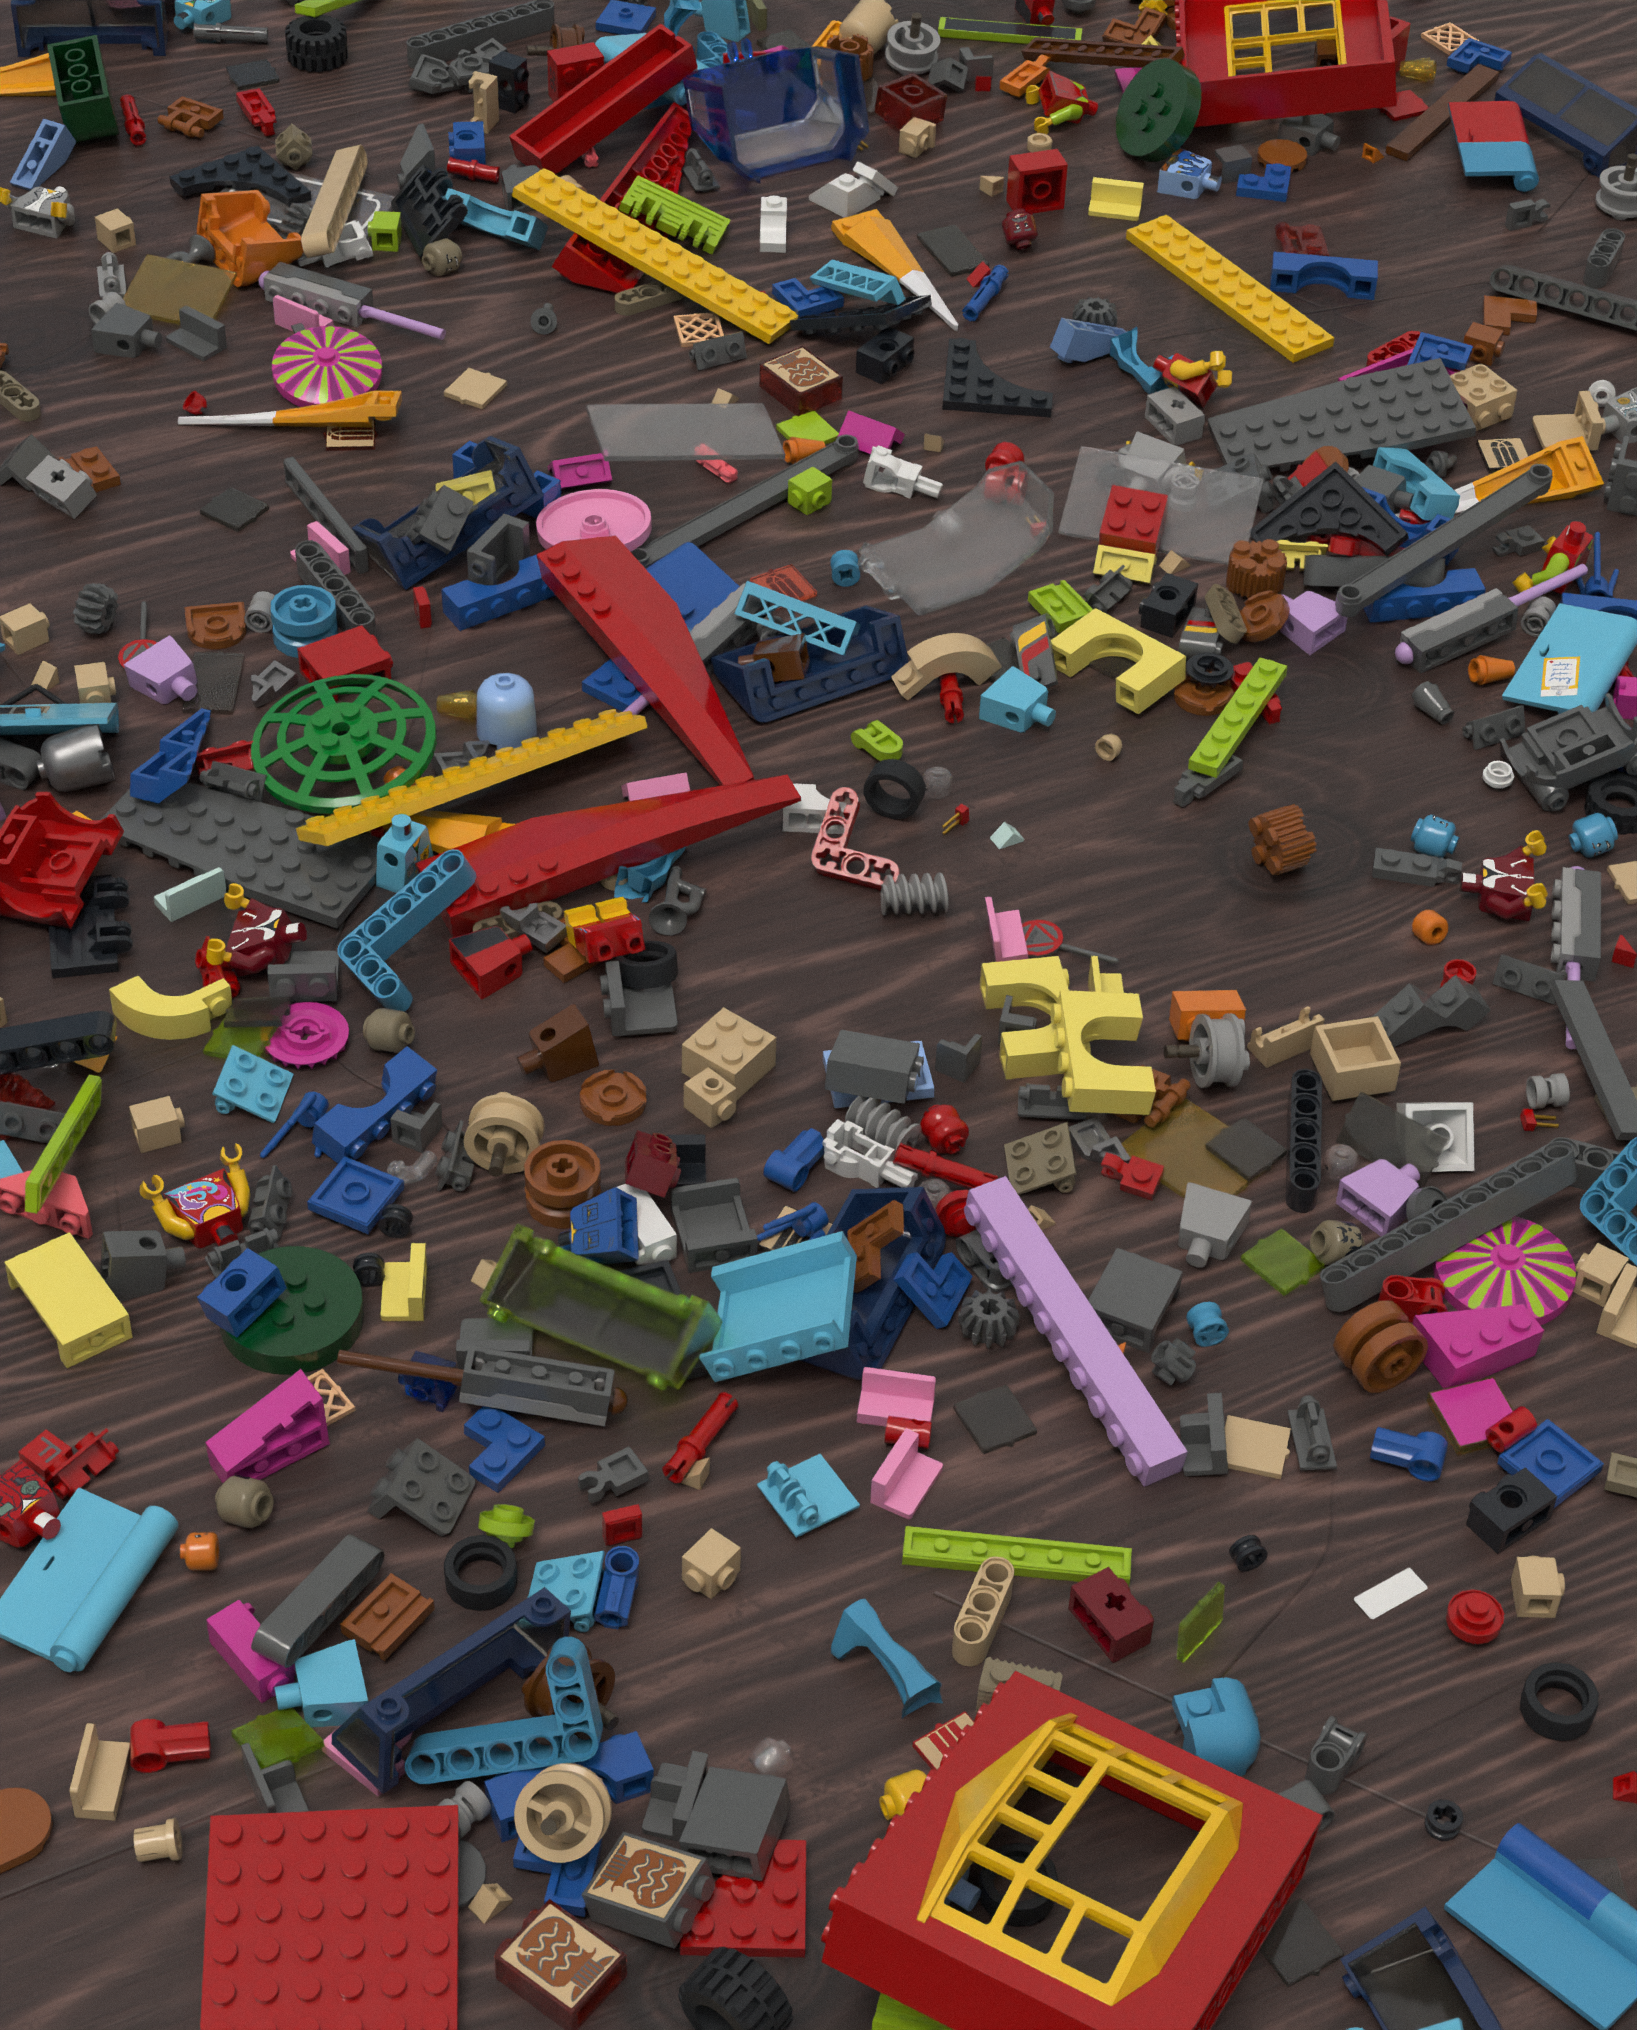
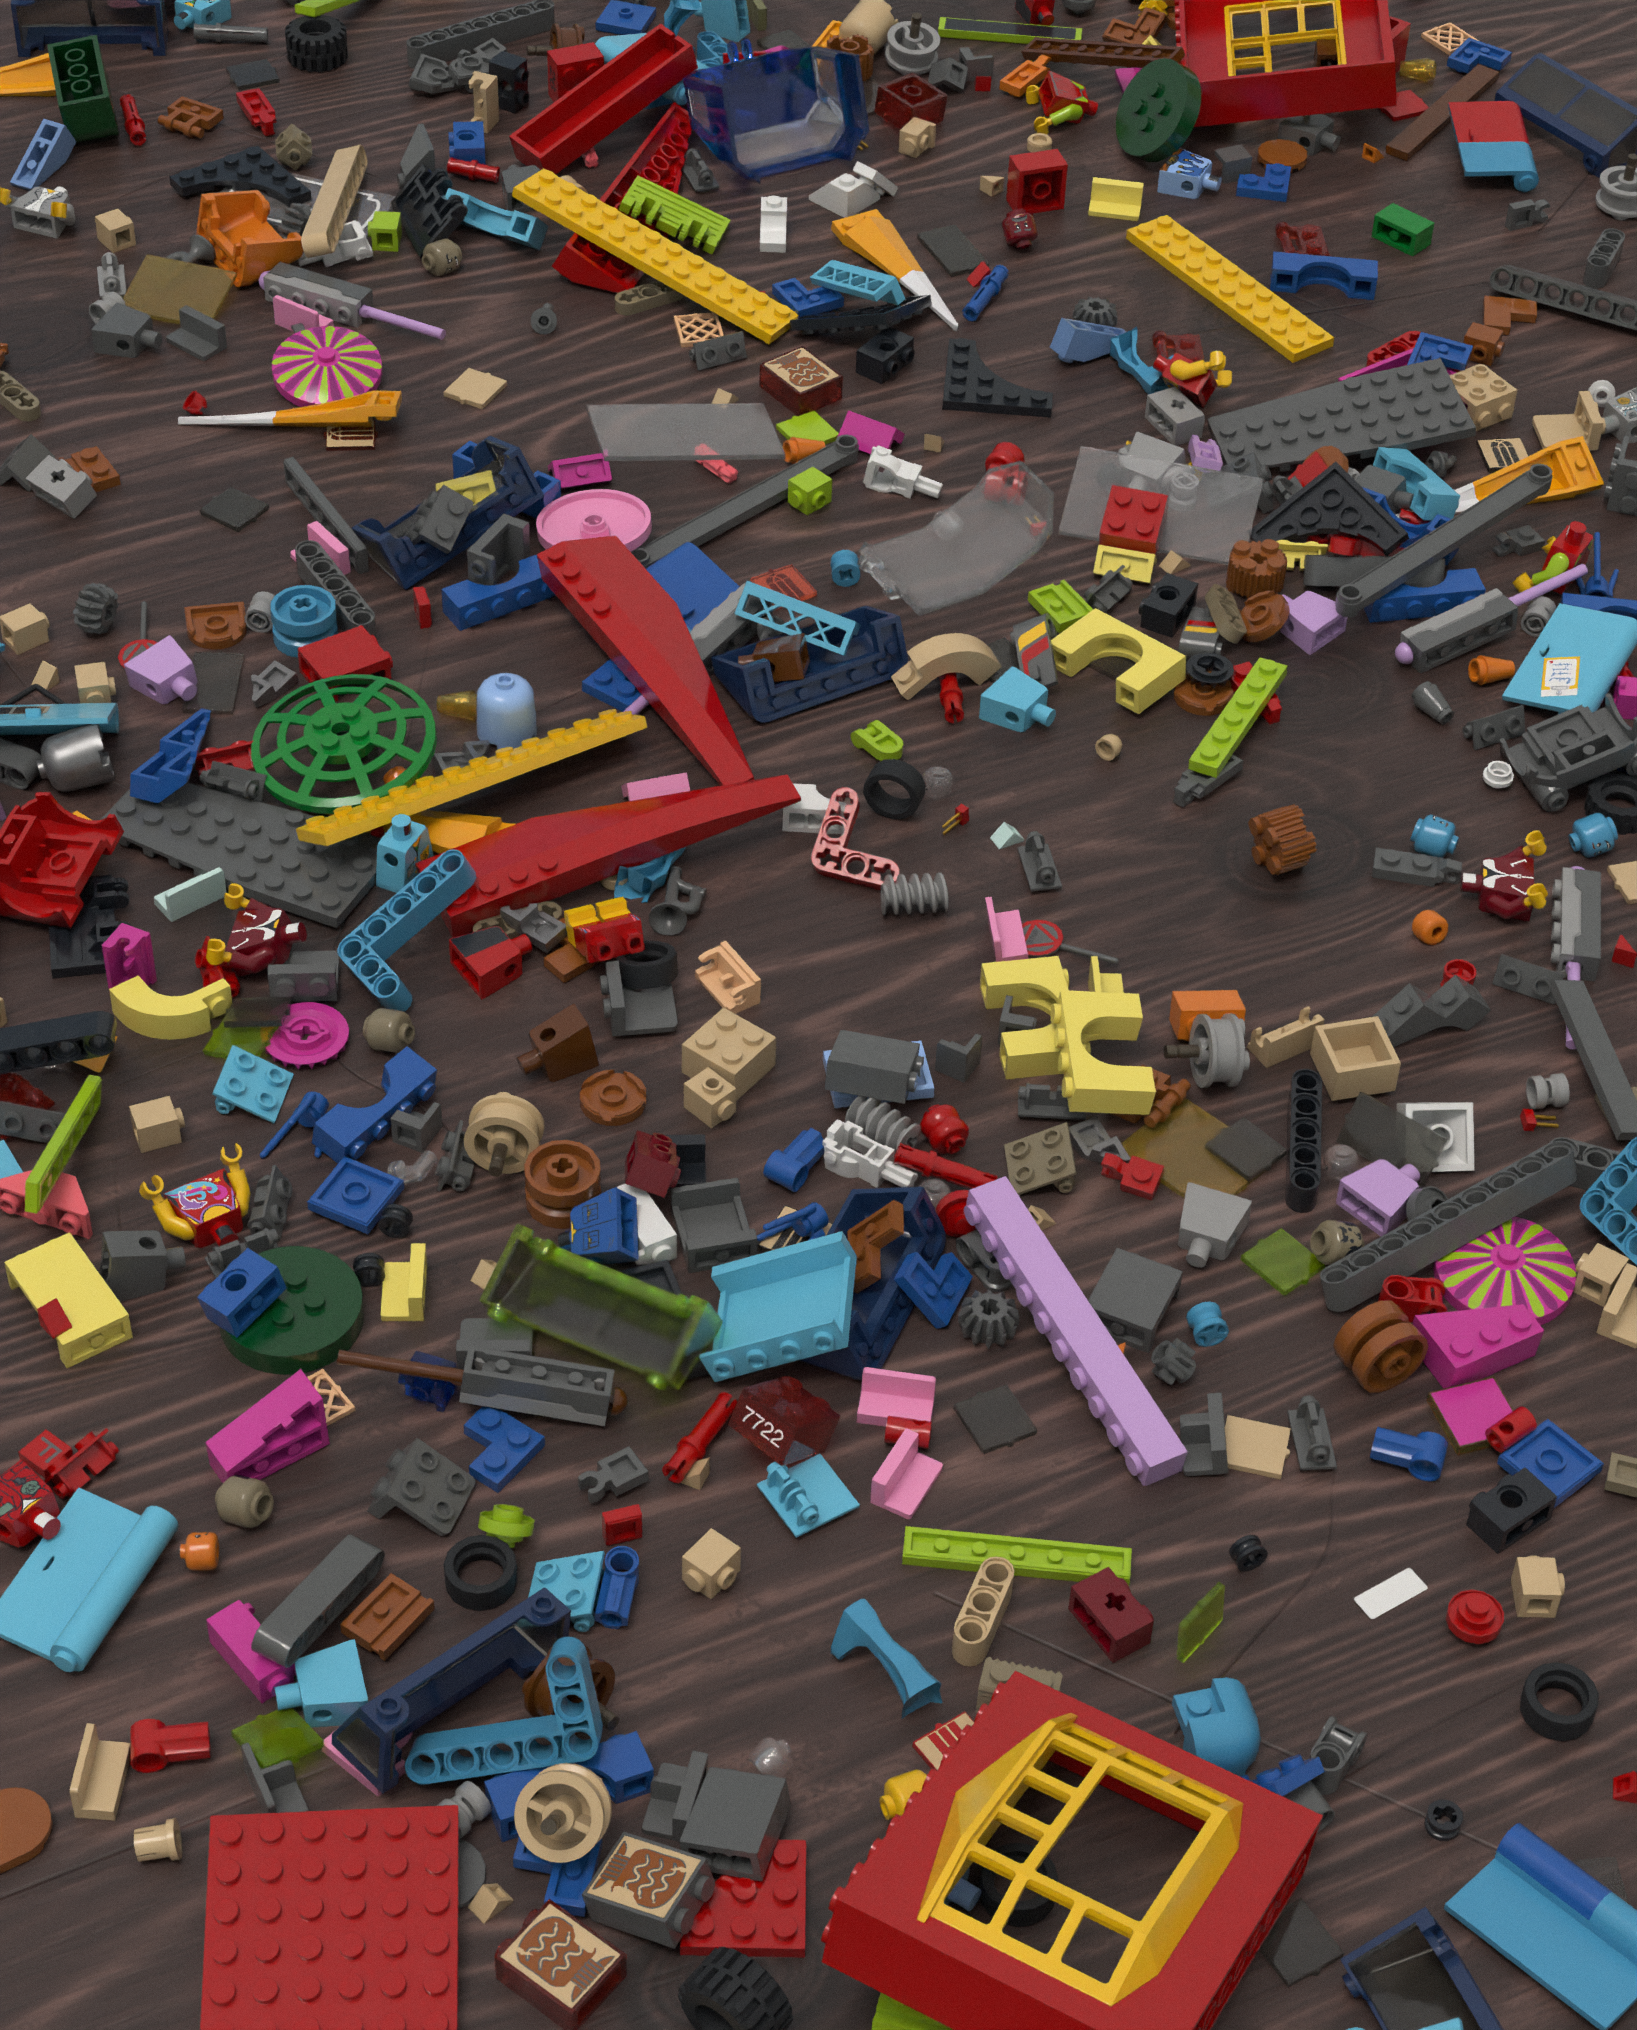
none -> red piece [37,1298,72,1339]
none -> dark pink hinge [102,923,157,993]
none -> light nougat hinge [695,941,761,1014]
none -> clear red brick [728,1376,841,1466]
none -> dark grey hinge [1017,831,1062,891]
none -> clear red plate [1152,330,1205,362]
none -> lavender hinge [1188,434,1223,474]
none -> blue plate [1240,1755,1325,1796]
none -> green brick [1371,203,1434,257]

